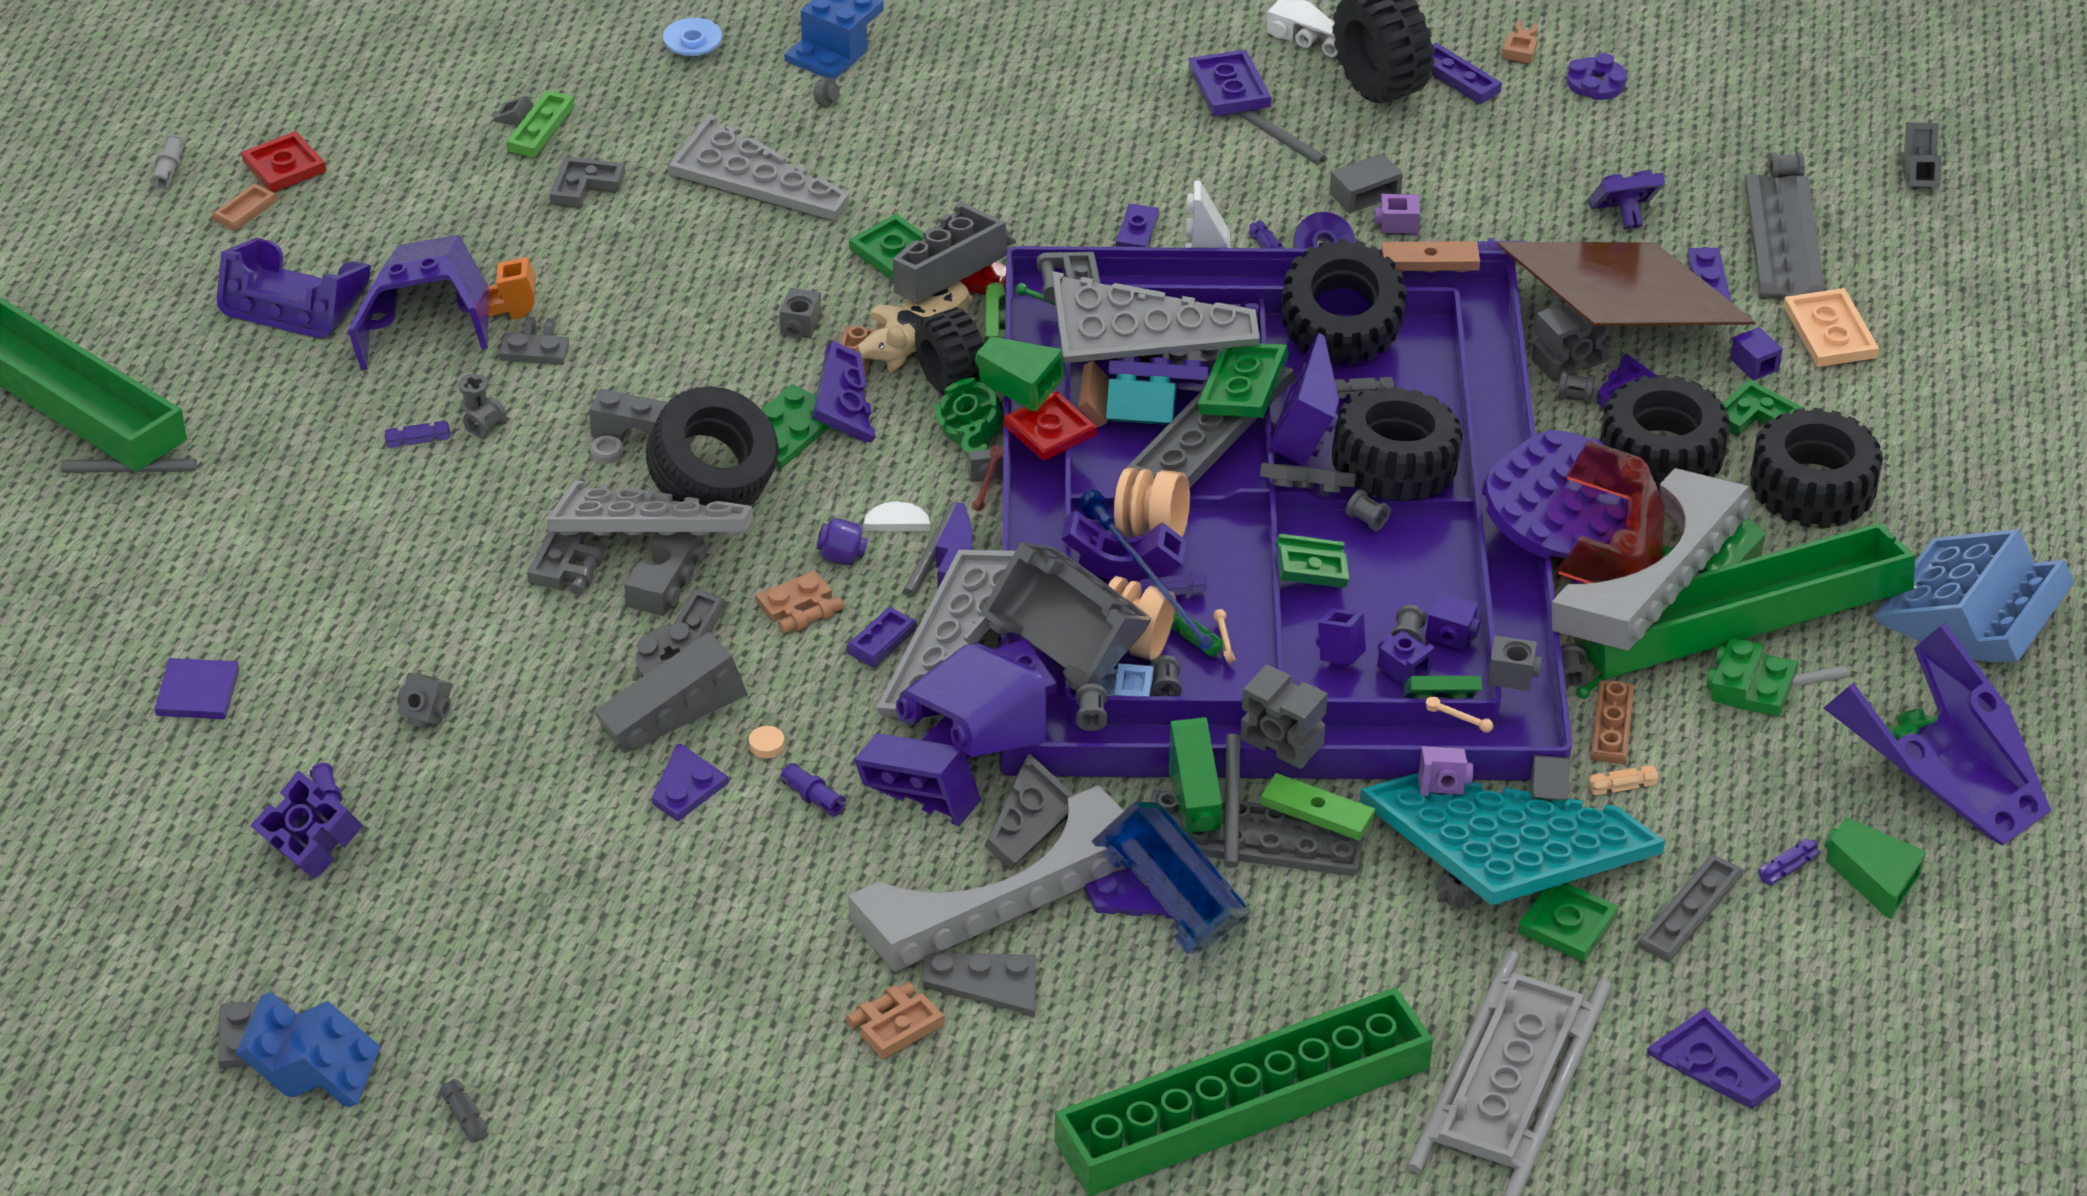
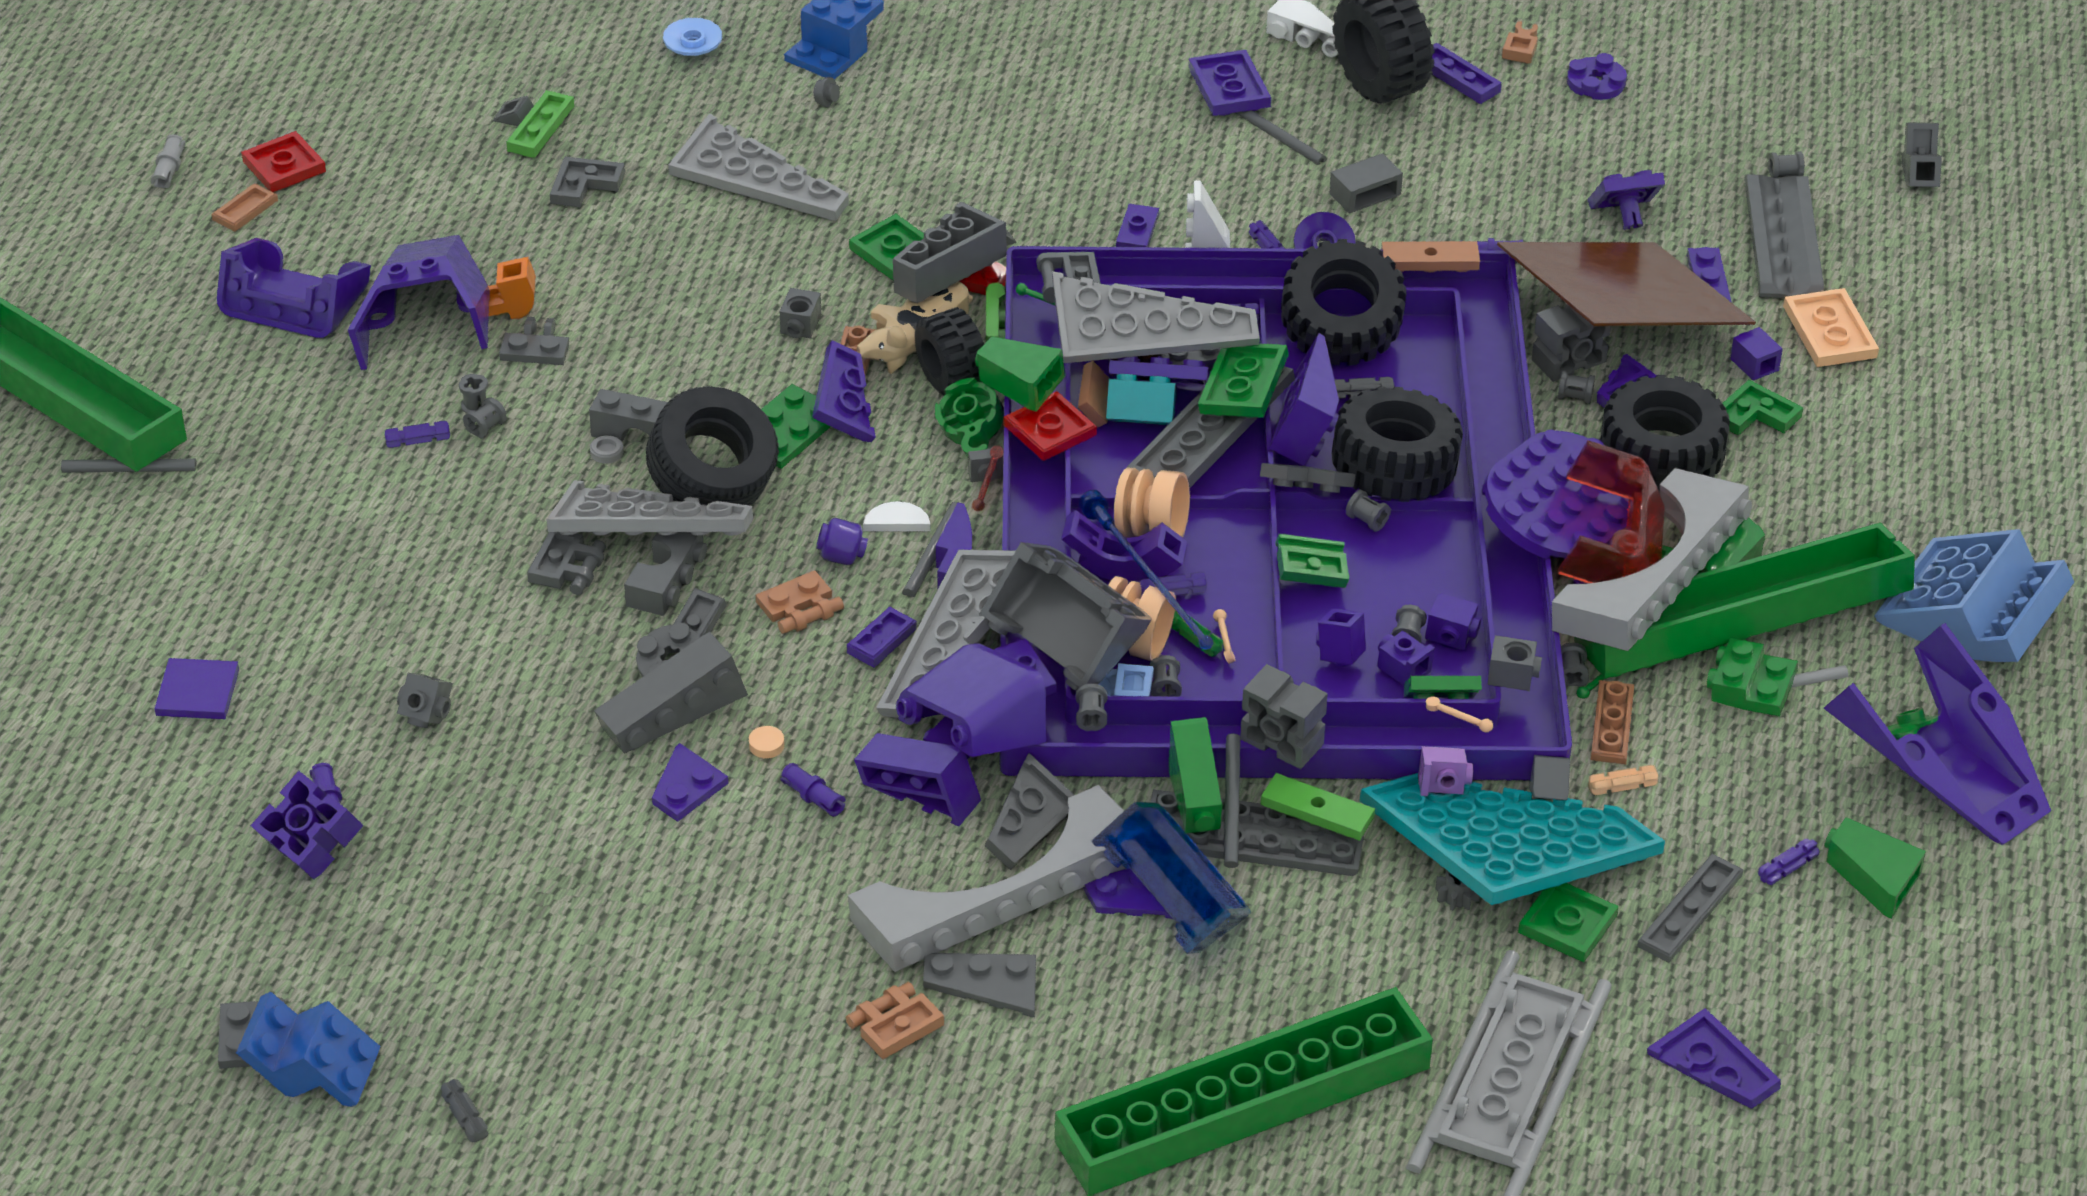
medium lavender brick [1374,194,1420,236] -> none
black tyre [1750,408,1883,528] -> none

